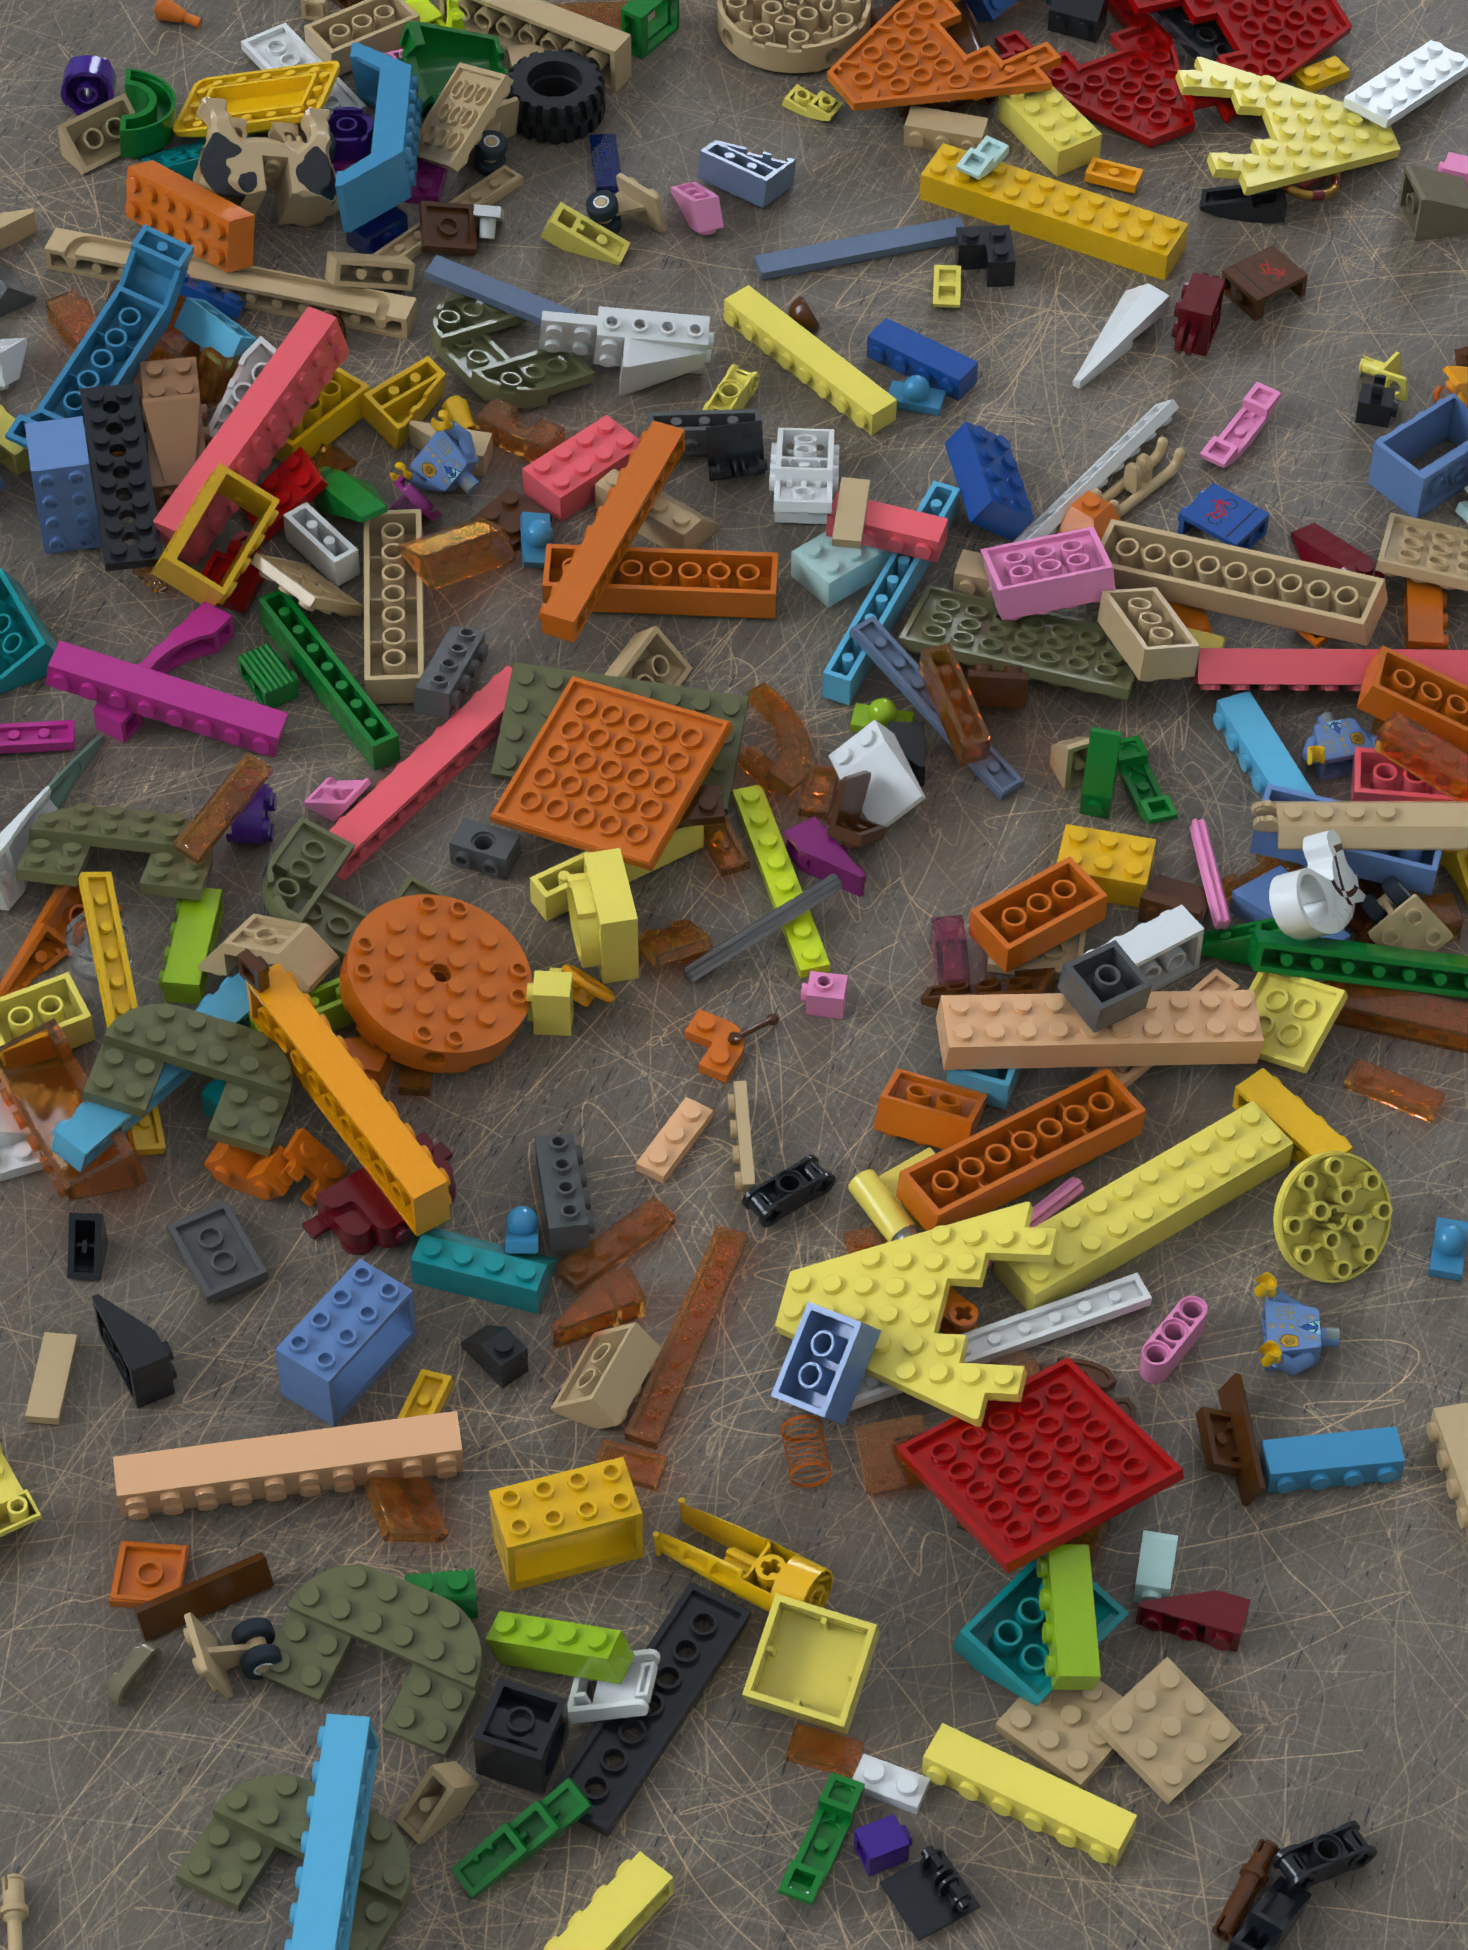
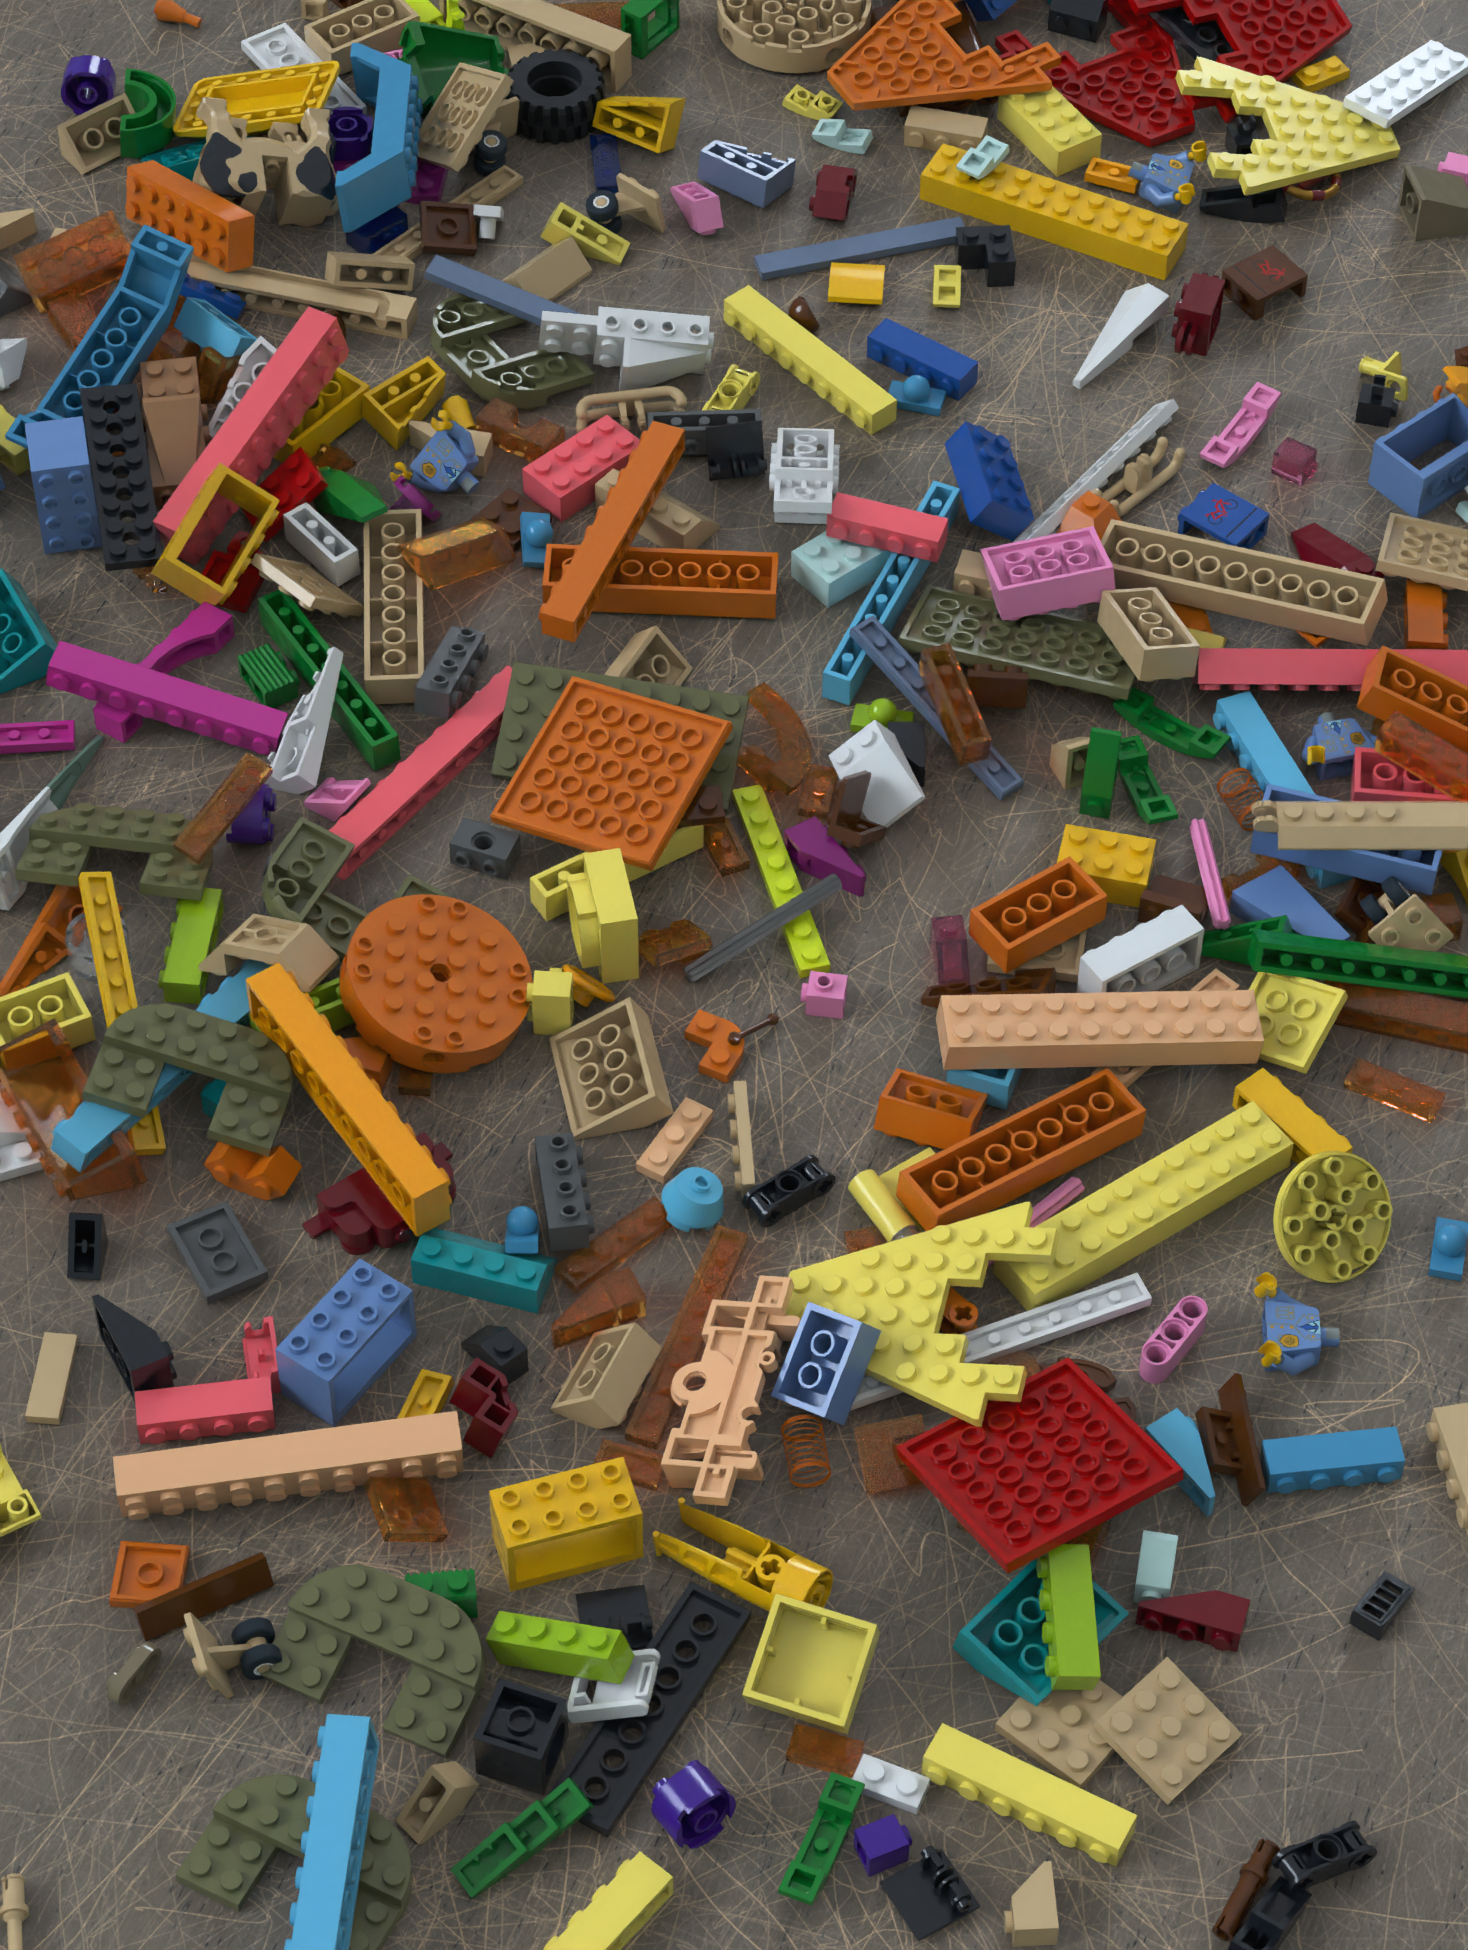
reddish brown plate [237,948,270,993] -> none
orange plate [277,1128,349,1207] -> none
tan tile [832,477,870,549] -> none
dark grey brick [1057,940,1153,1033] -> none
white animal [1269,830,1366,941] -> none
none -> clear orange brick [13,210,131,314]
none -> coral brick [135,1376,276,1444]
none -> coral hinge [242,1316,281,1393]
none -> white wedge [254,646,344,795]
none -> dark red brick [450,1357,518,1458]
none -> tan slope [502,236,592,301]
none -> tan slope [549,997,674,1140]
none -> black hinge [575,1585,653,1649]
none -> tan piece [576,386,687,433]
none -> yellow wedge [592,96,686,154]
none -> dark purple brick [651,1760,736,1849]
none -> medium azure cone [661,1167,724,1232]
none -> light nougat piece [661,1275,800,1506]
none -> dark red brick [809,164,858,222]
none -> light aqua slope [812,118,873,154]
none -> yellow slope [828,262,885,305]
none -> tan slope [1004,1861,1059,1947]
none -> green slope [1113,687,1231,758]
none -> medium blue torso [1128,141,1207,214]
none -> medium azure slope [1145,1408,1216,1517]
none -> orange piece [1216,768,1264,831]
none -> black brick [1225,114,1261,155]
none -> clear pink brick [1271,436,1318,486]
none -> black slope [1349,1571,1415,1641]

